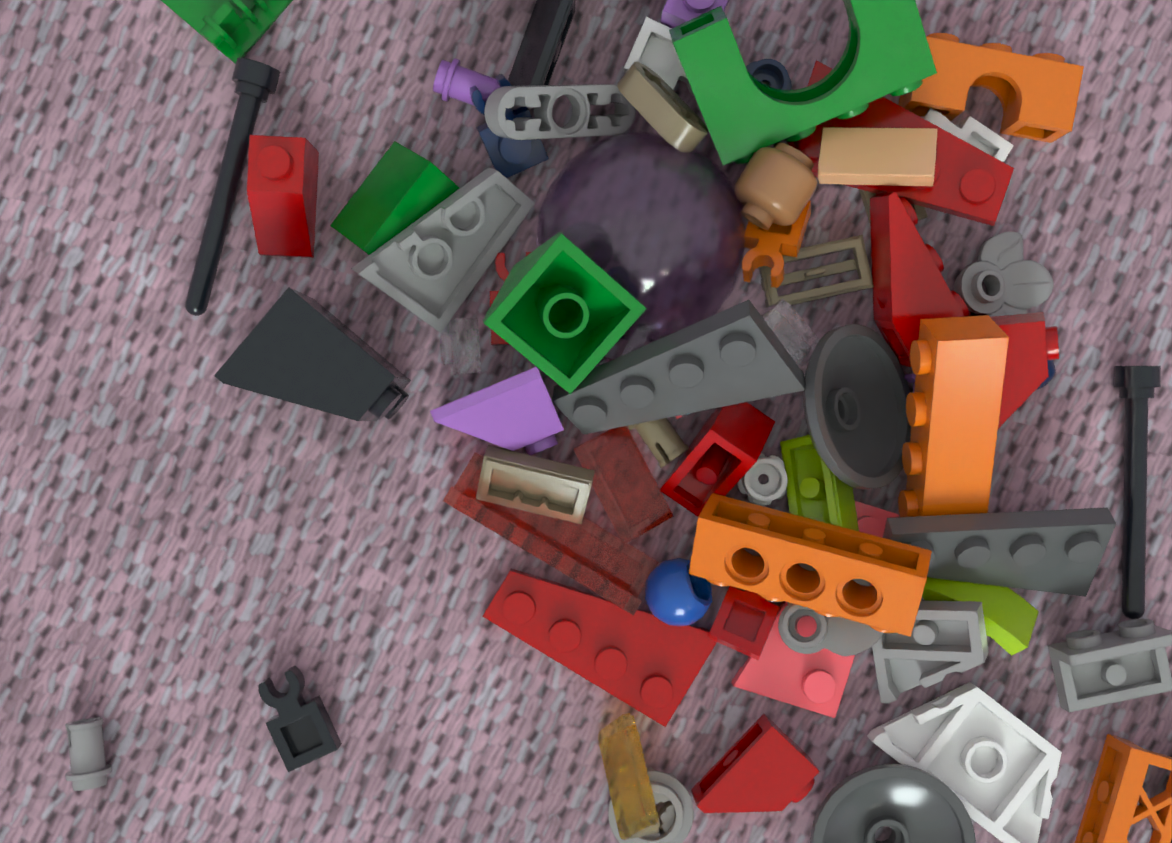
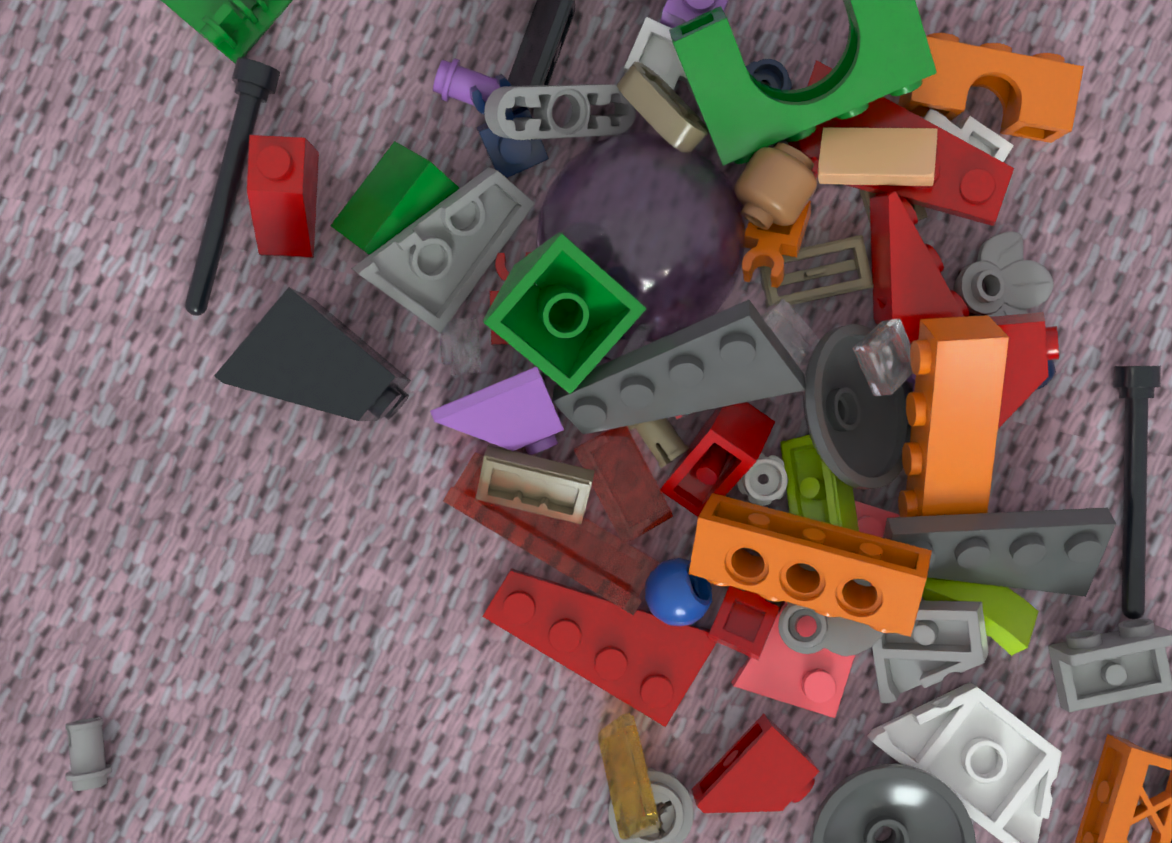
black plate [258,666,342,772] -> none
none -> clear plate [853,318,913,396]

